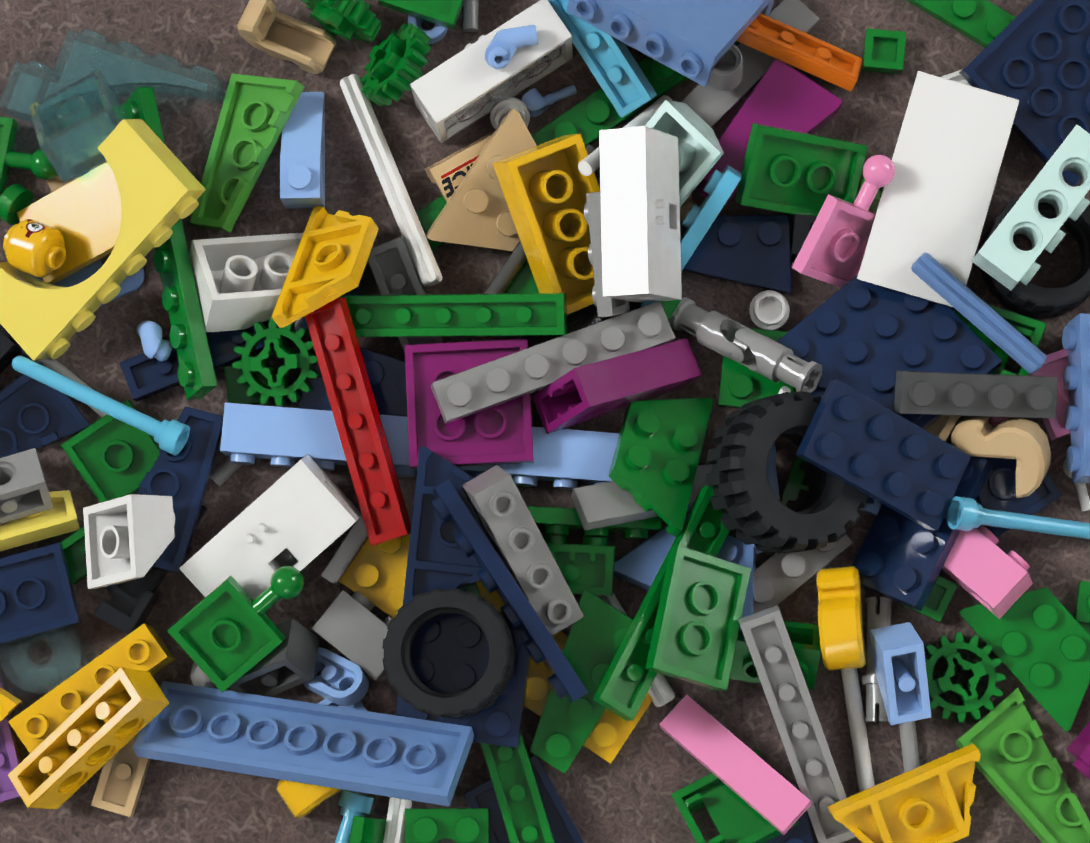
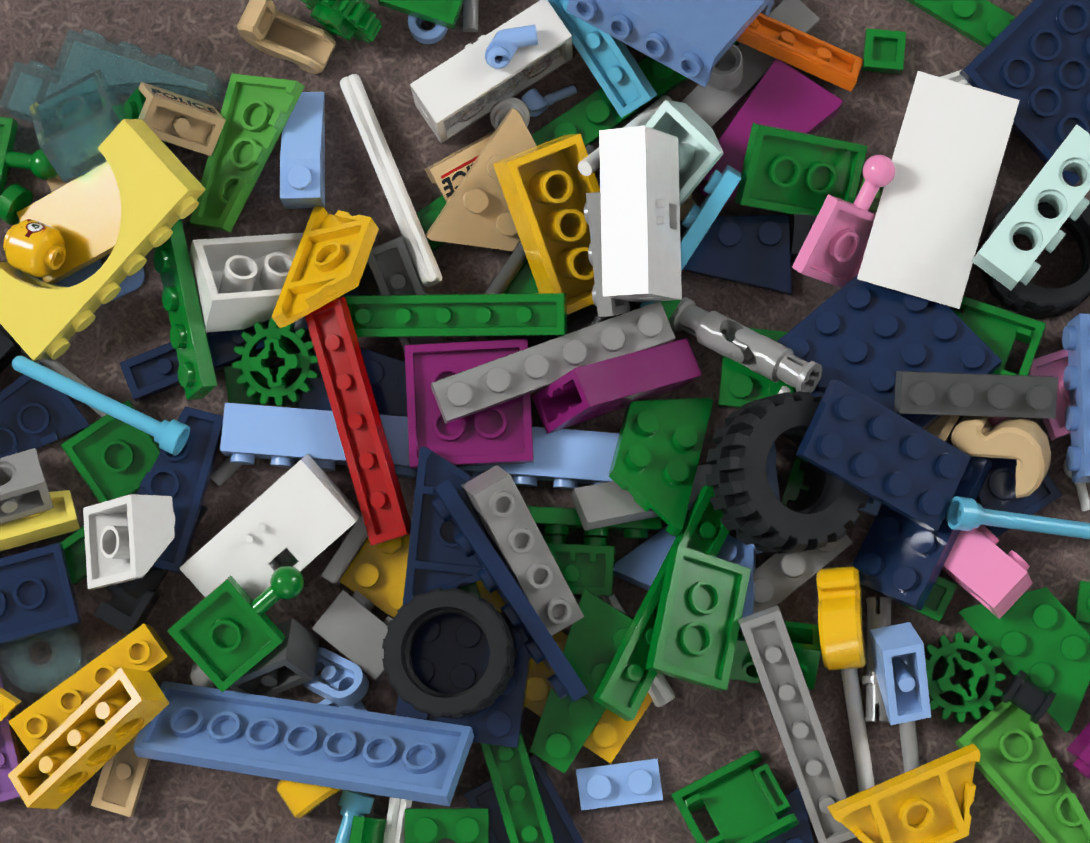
light blue arm [136,320,172,362] -> none
green gear [361,23,431,107] -> none
bright pink tile [659,694,812,835] -> none
white plate [749,290,790,330] -> none
medium blue axle [911,252,1047,374] -> none
none -> tan panel [138,82,226,156]
none -> light blue plate [576,759,663,811]
none -> black bush [1000,670,1056,724]

